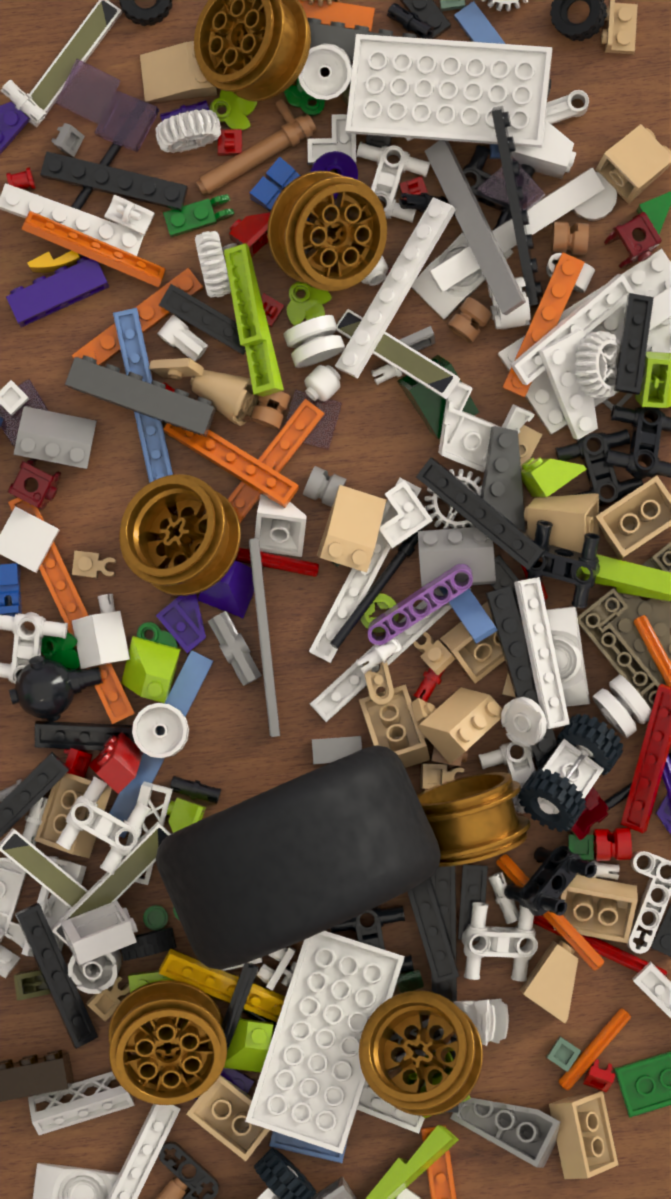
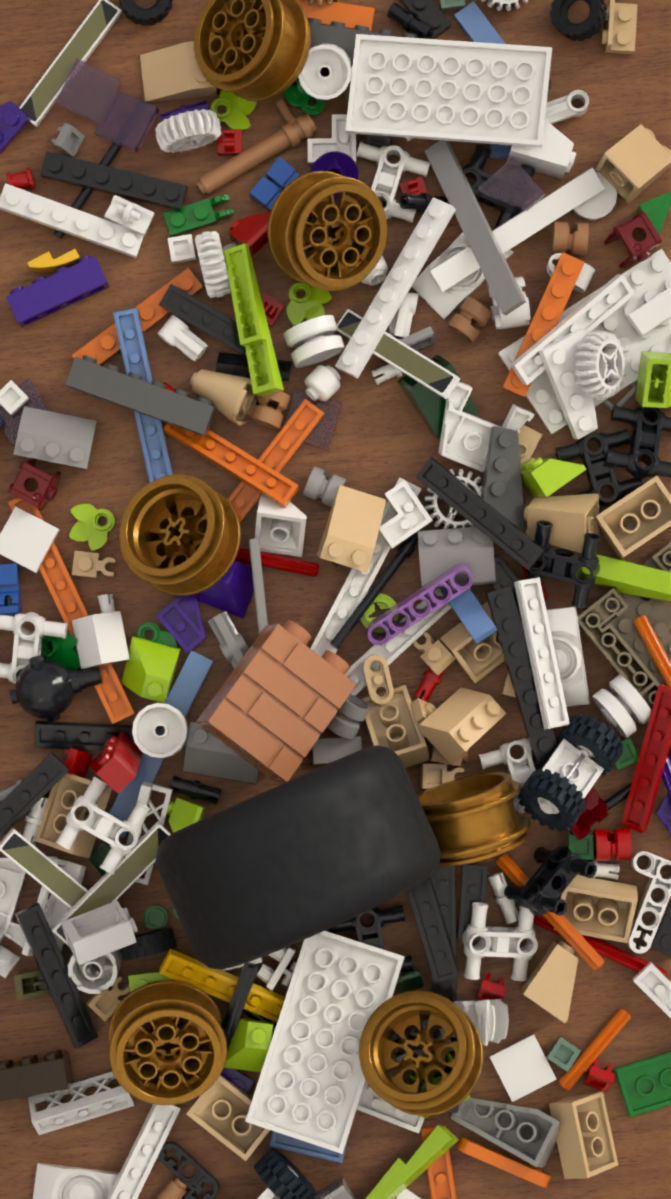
white pin [1,80,47,125] -> none
orange tile [22,211,166,287] -> none
tan plate [149,358,204,380] -> none
white piece [356,637,403,674] -> none
black plate [492,106,543,306] -> none
white tile [501,697,547,747] -> none
black plate [614,293,654,395] -> none
none -> lime plate [69,504,115,551]
none -> clear green slope [88,841,111,876]
none -> white plate [168,234,196,264]
none -> light grey slope [183,722,259,784]
none -> nougat brick [196,620,356,782]
none -> black plate [216,352,292,381]
none -> light grey wheel [327,694,370,739]
none -> white piece [388,292,419,340]
none -> orange beam [457,1136,551,1188]
none -> red tile [476,973,507,1001]
none -> white tile [489,1034,557,1102]
none -> green plate [614,737,639,770]

